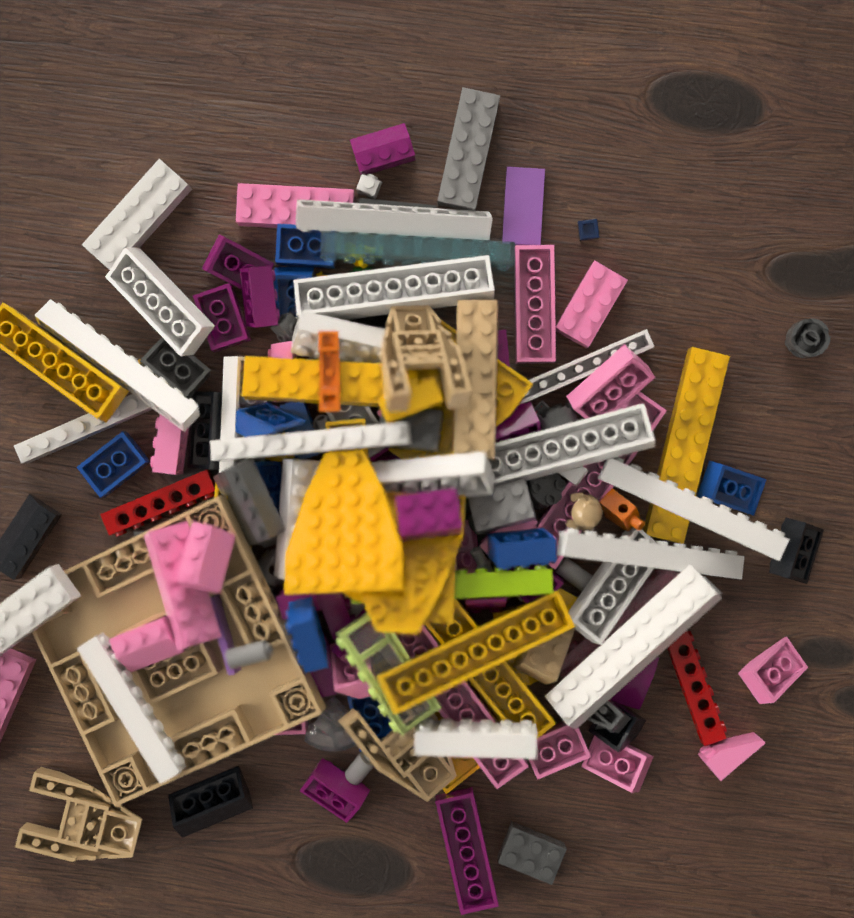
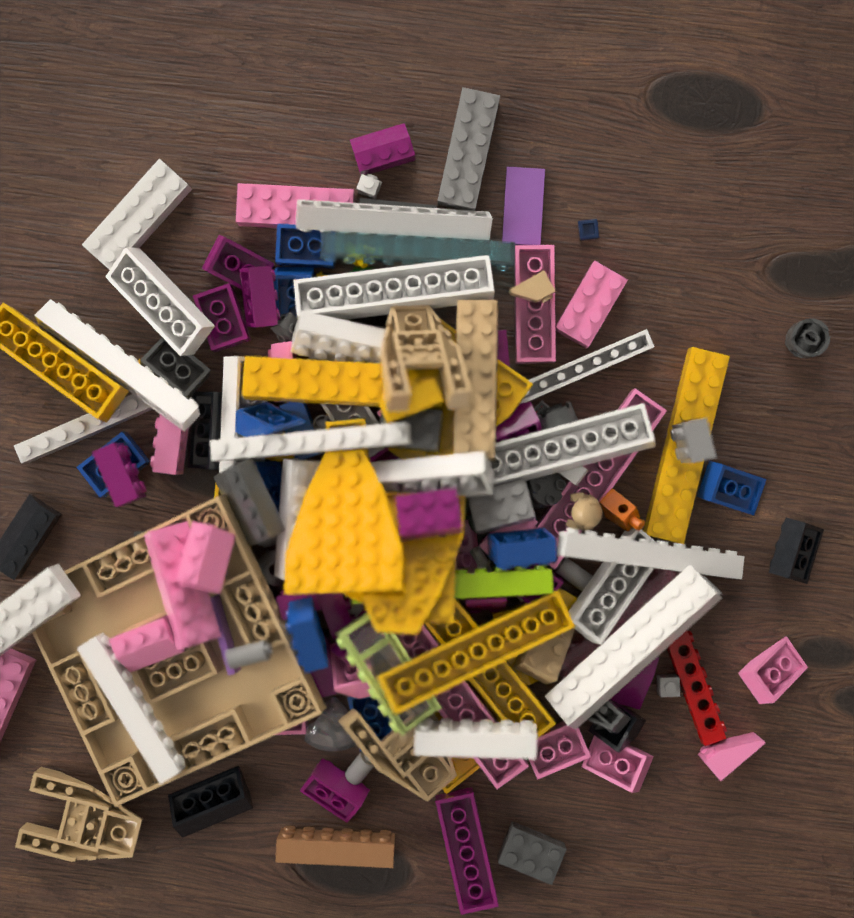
red brick [100,469,215,537] -> none
orange slope [318,331,340,412] -> none
bright pink brick [567,344,656,419] -> none
white brick [598,457,789,561] -> none
none -> magenta brick [92,443,147,507]
none -> medium nougat brick [276,826,395,868]
none -> tan slope [509,271,555,303]
none -> light grey brick [656,673,680,697]
none -> light grey brick [670,418,716,463]

